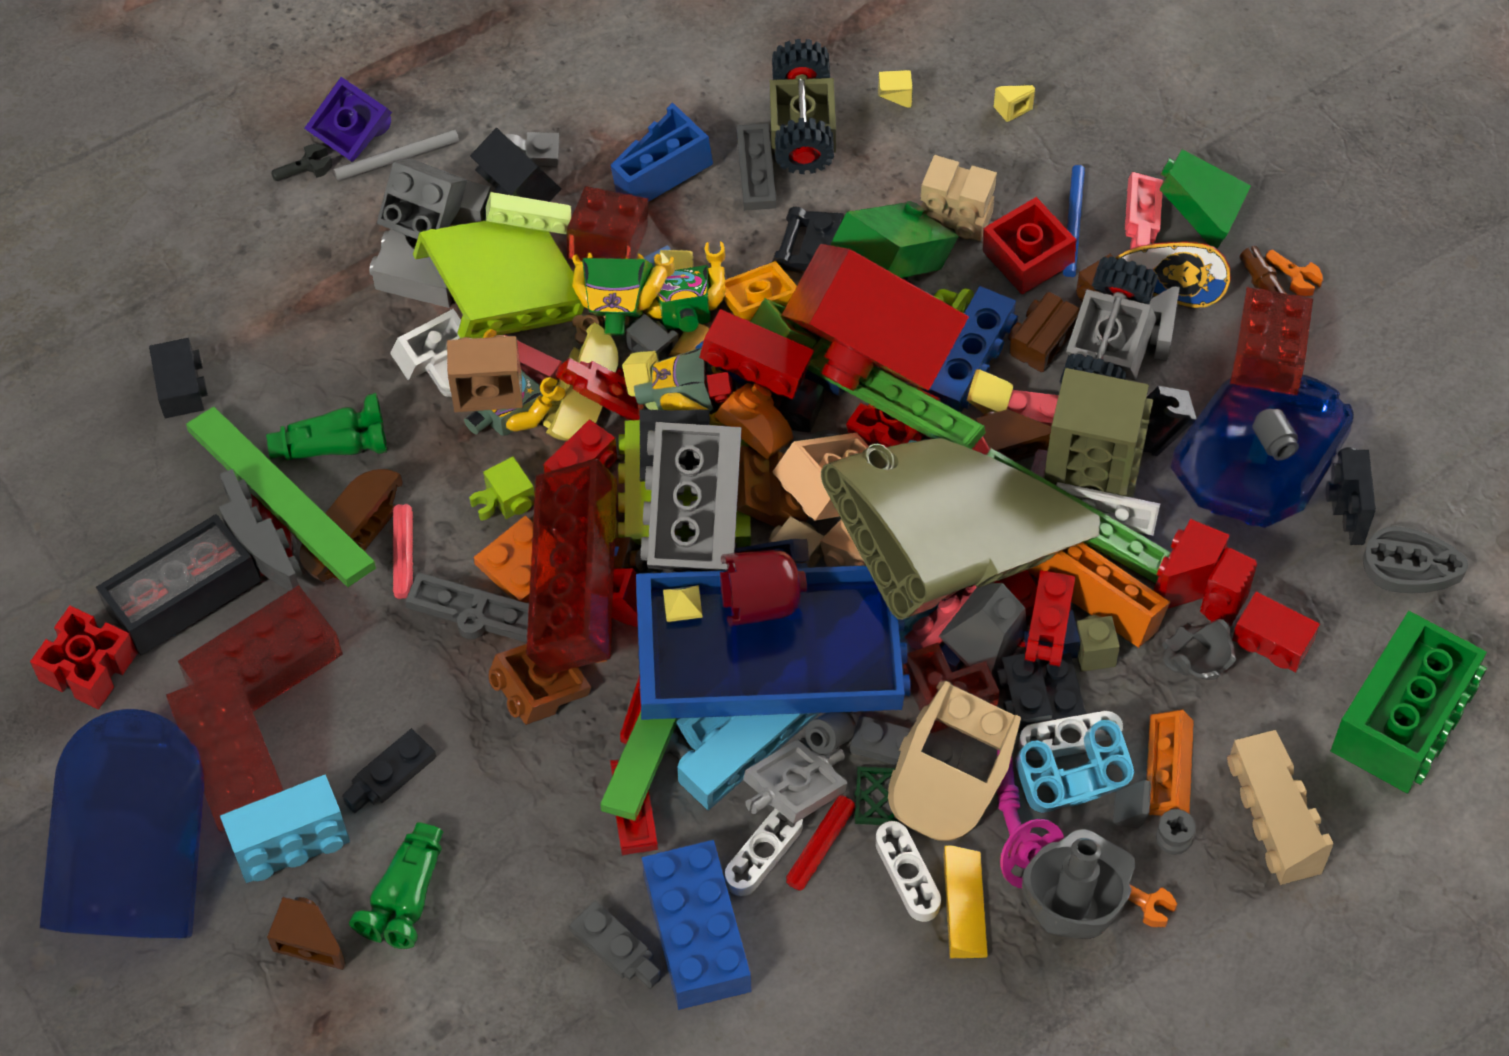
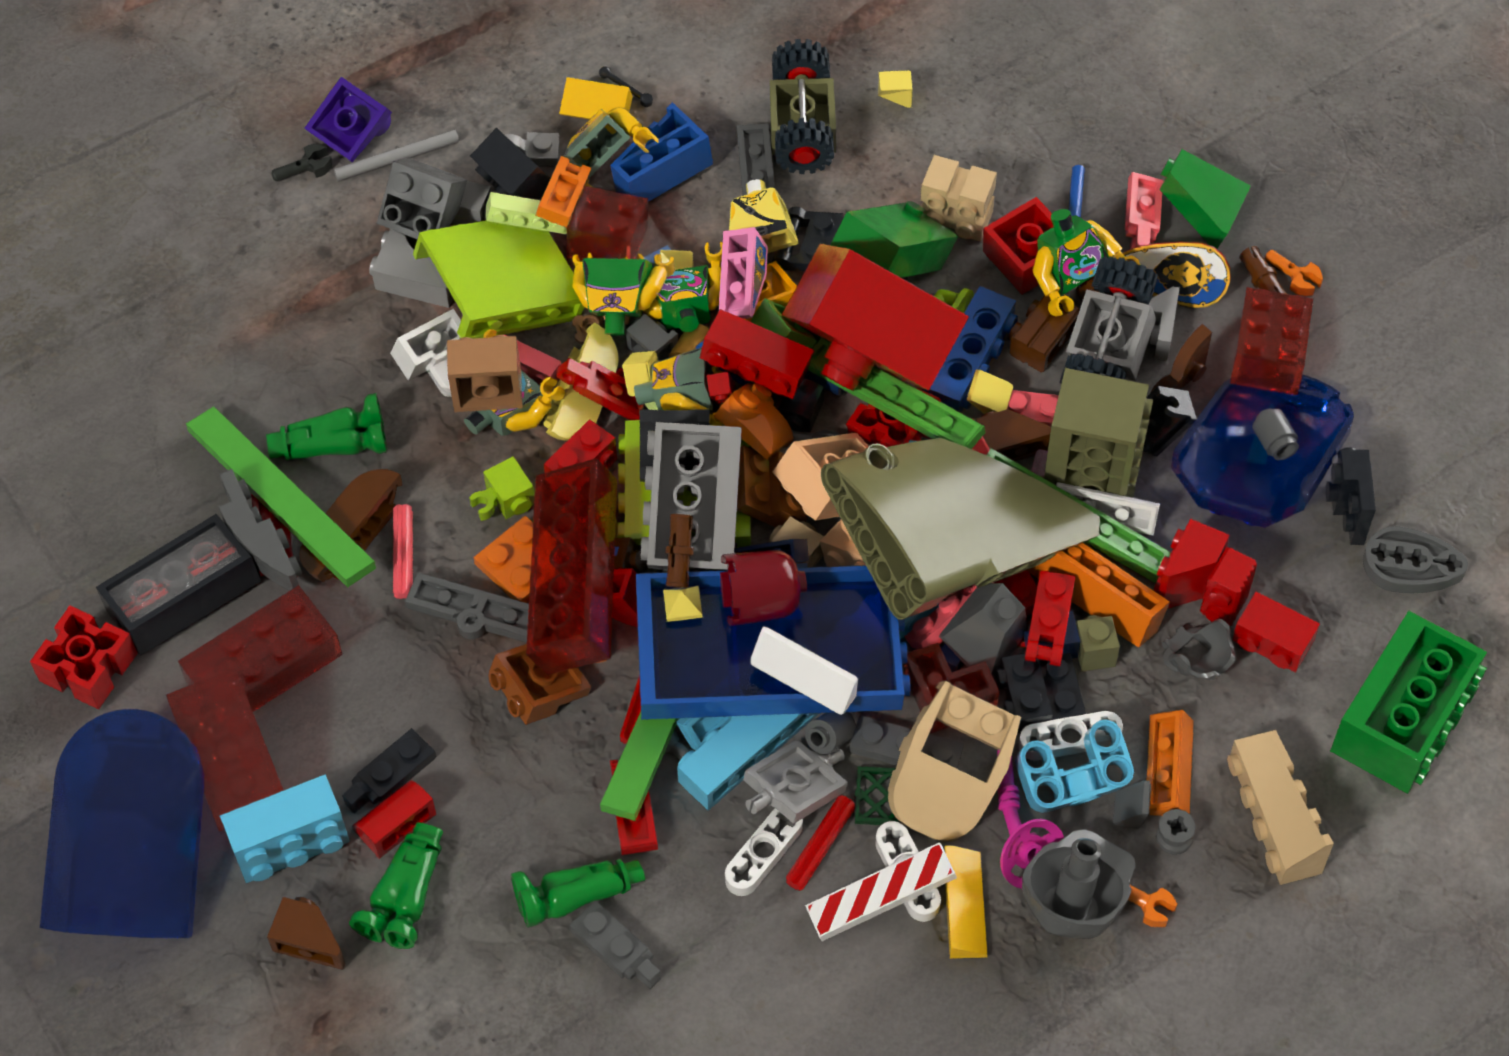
black brick [149,337,208,419] -> none
blue brick [641,840,751,1010] -> none
light yellow slope [994,85,1035,122] -> none
none -> red brick [352,780,436,859]
none -> green piece [511,859,645,928]
none -> orange plate [535,156,592,228]
none -> yellow brick [559,77,633,120]
none -> torso [564,108,659,208]
none -> black hinge [599,66,653,107]
none -> reddish brown pin [665,514,694,588]
none -> bright pink slope [719,227,768,319]
none -> light yellow torso [729,179,799,253]
none -> white slope [750,626,858,715]
none -> white tile [805,842,957,941]
none -> torso [1033,209,1140,317]
none -> reddish brown plate [1150,324,1212,393]

